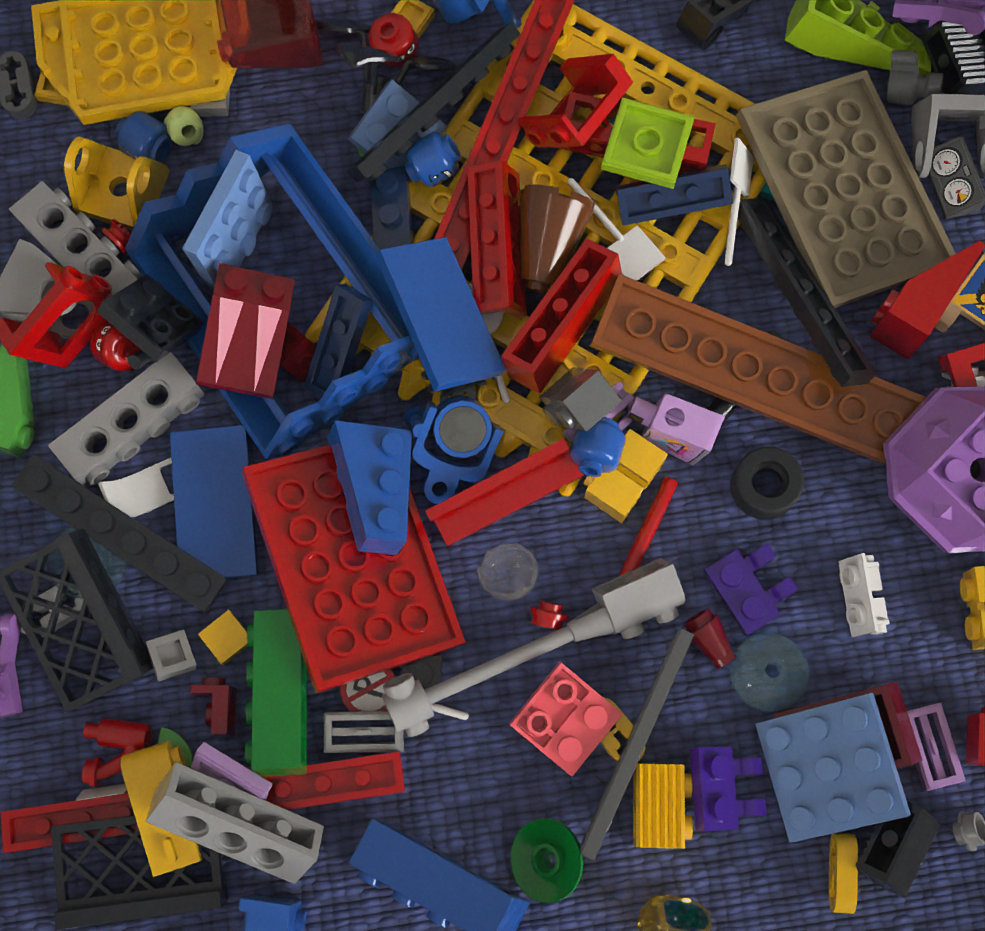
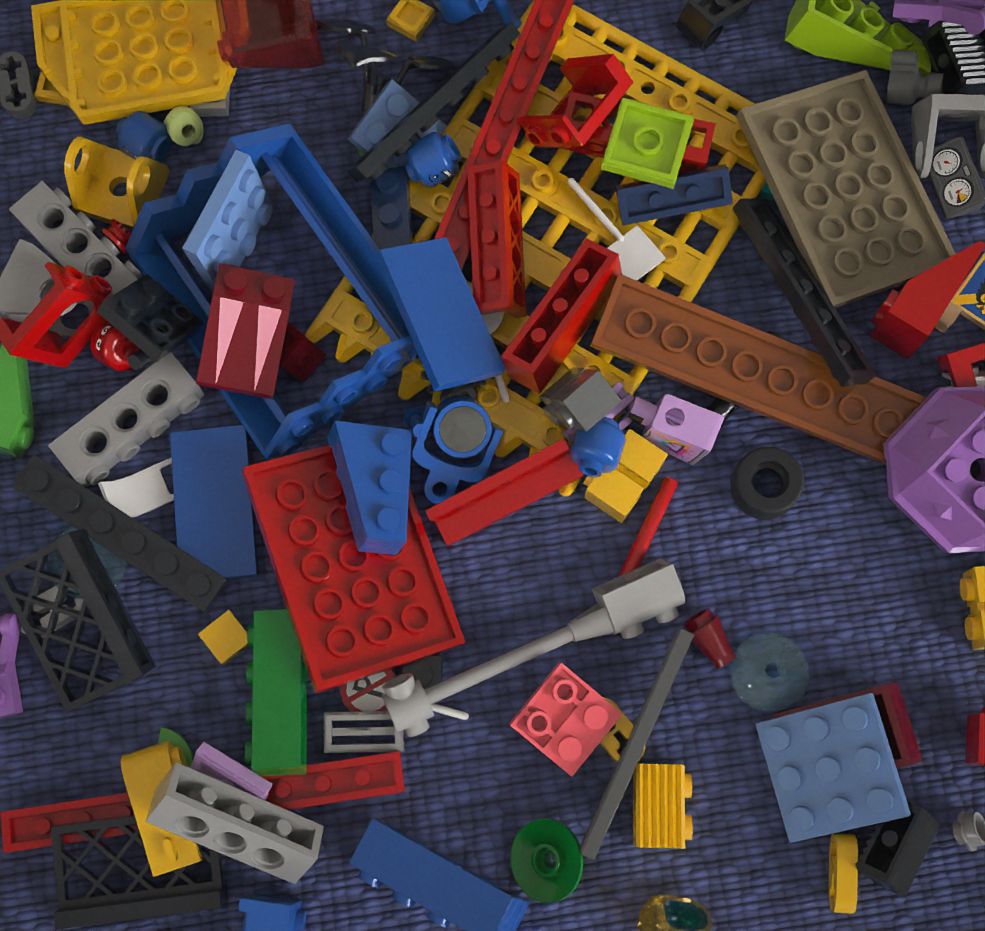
white sticker [76,784,127,801] -> none
red plant [82,718,152,788] -> none
light grey plate [146,630,196,682] -> none
dark red bracket [190,678,237,736] -> none
dark blue plate [304,284,373,397] -> none
red head [369,13,419,68] -> none
clear hair [477,543,539,602] -> none
reddish brown cone [520,184,595,294] -> none
red plate [530,600,569,630] -> none
dark purple plate [690,747,767,832] -> none
dark purple plate [703,543,798,636] -> none
white piece [725,138,754,266] -> none
white hinge [838,553,890,637] -> none
lavender tile [907,703,966,791] -> none

